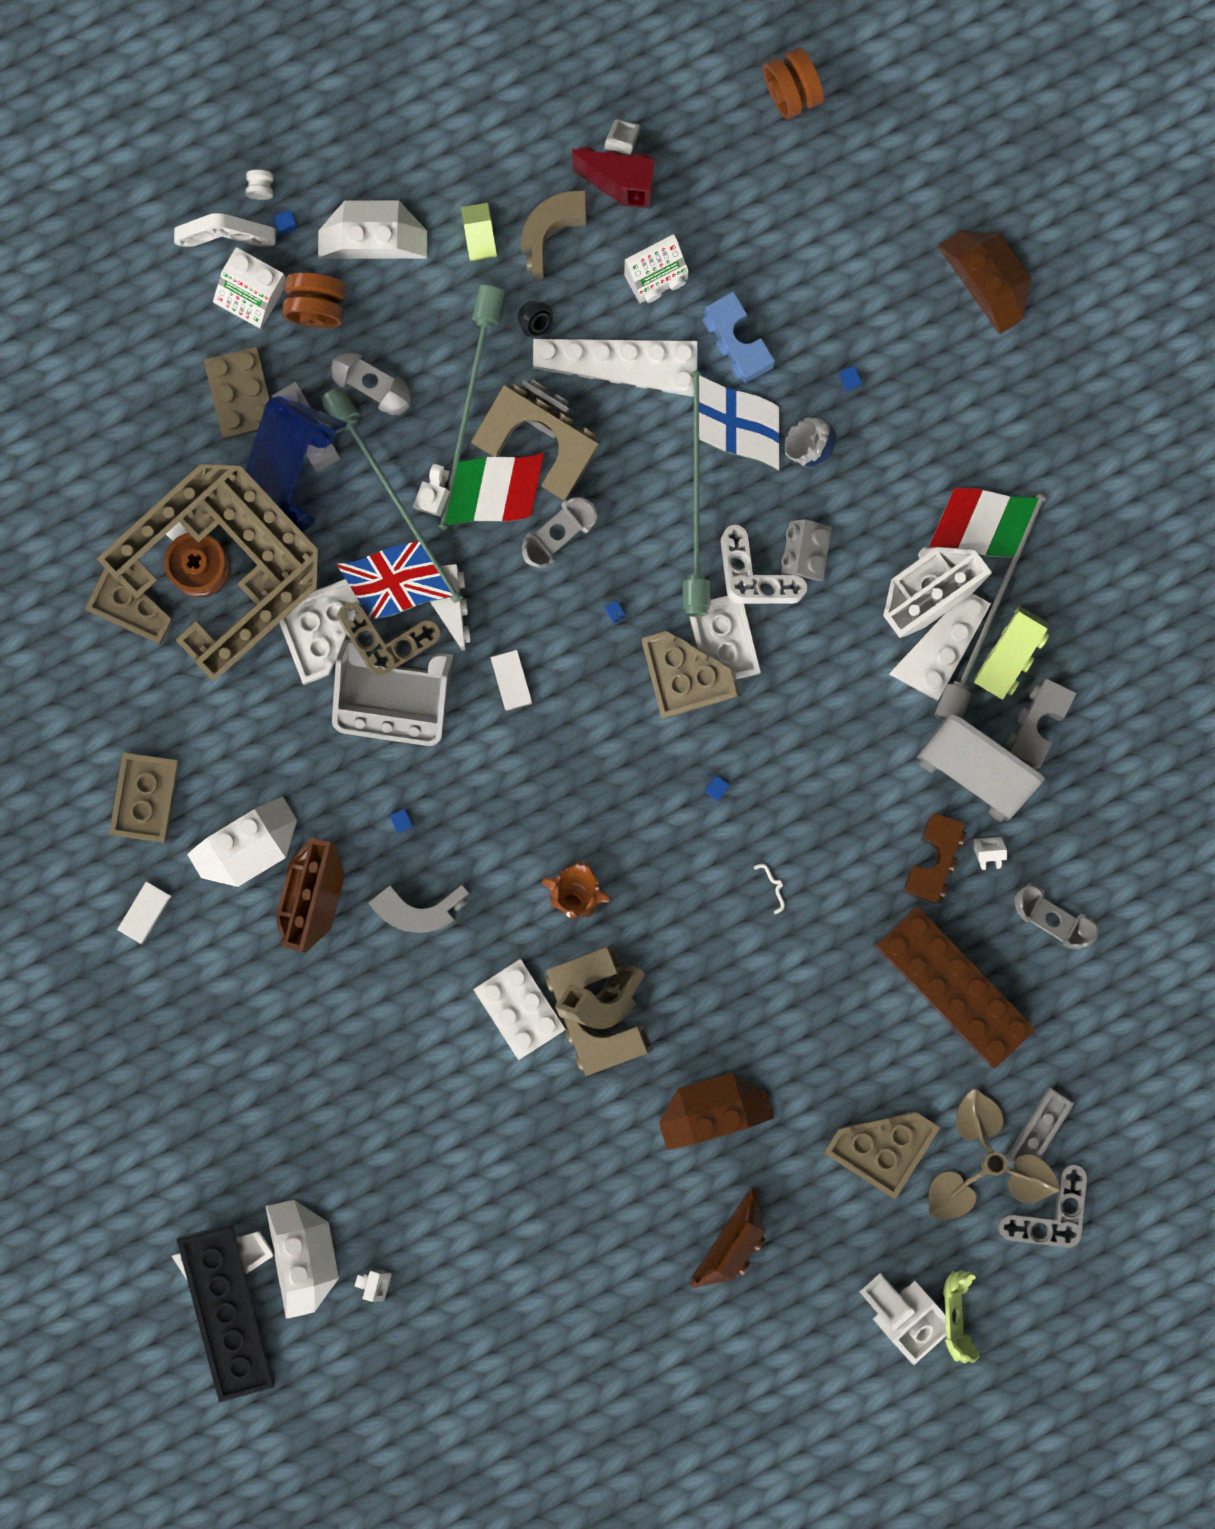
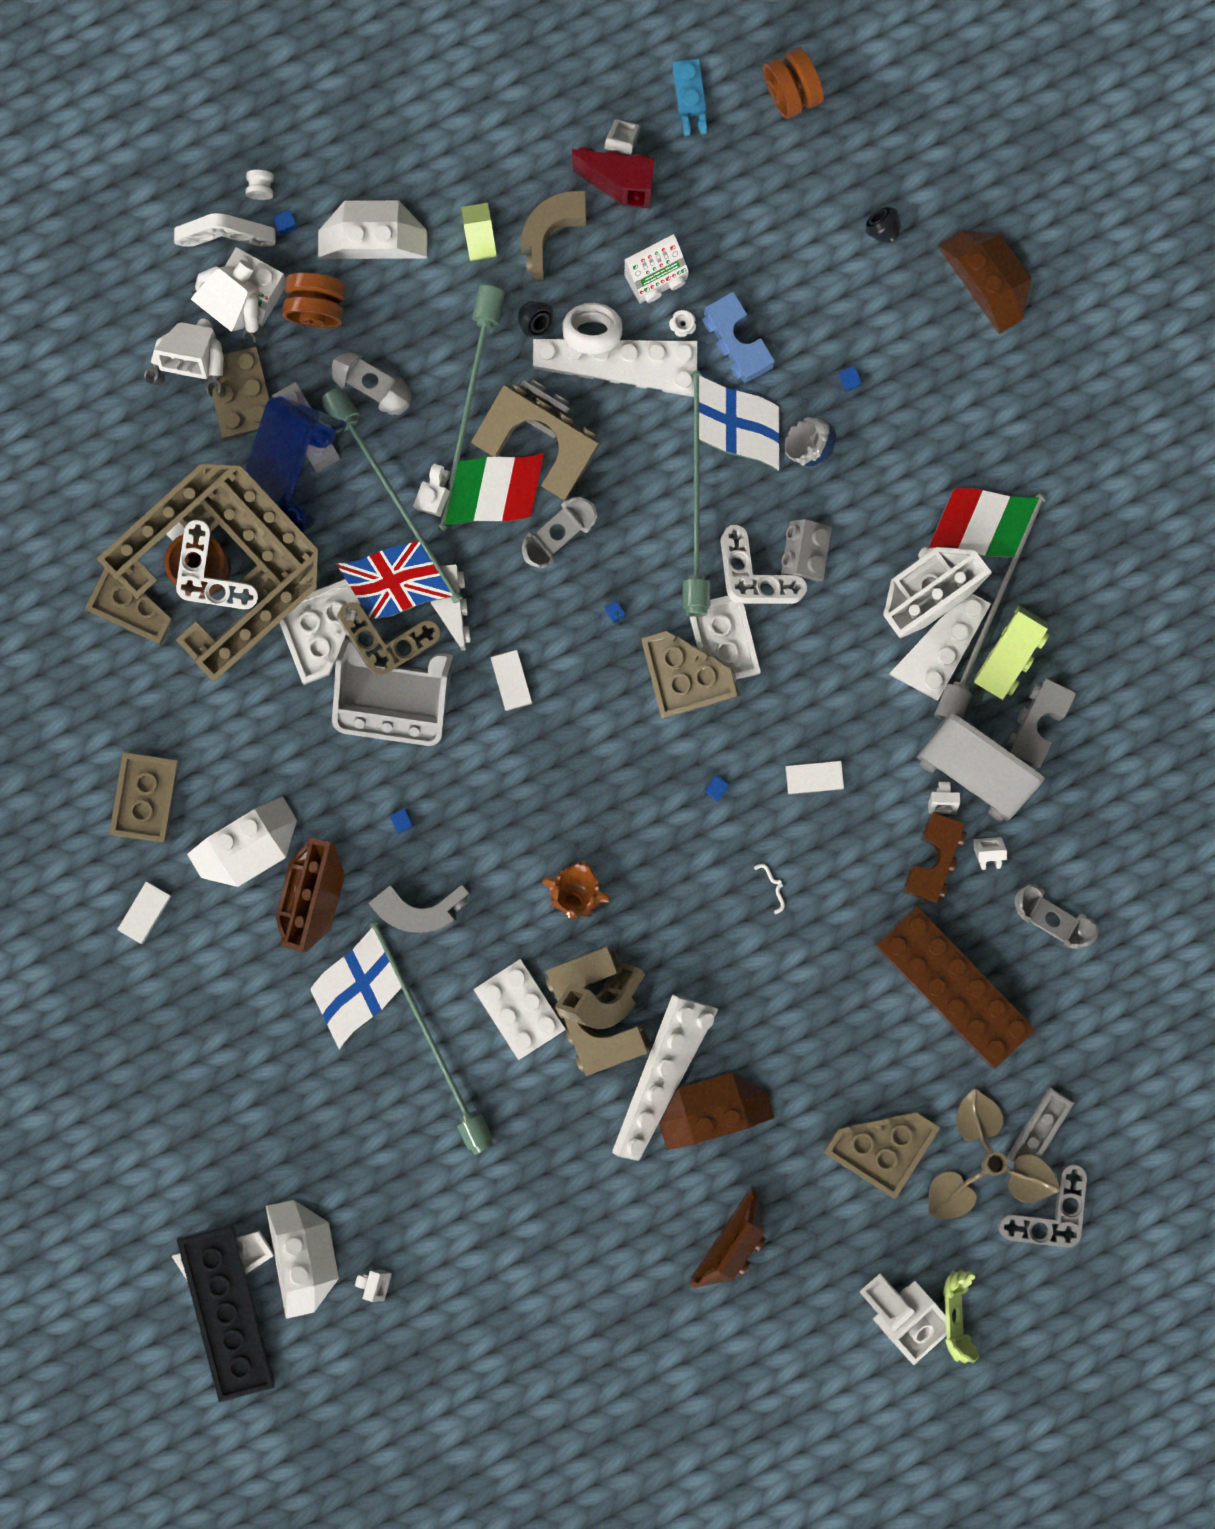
none -> white torso [144,319,226,398]
none -> white beam [176,519,258,609]
none -> white torso [190,260,264,343]
none -> flag [310,921,494,1155]
none -> white wheel [563,303,622,355]
none -> white wing [612,995,718,1161]
none -> white plate [669,310,696,337]
none -> dark azure hinge [672,59,707,136]
none -> white tile [785,761,844,794]
none -> black cone [865,207,901,243]
none -> white tile [928,782,960,814]

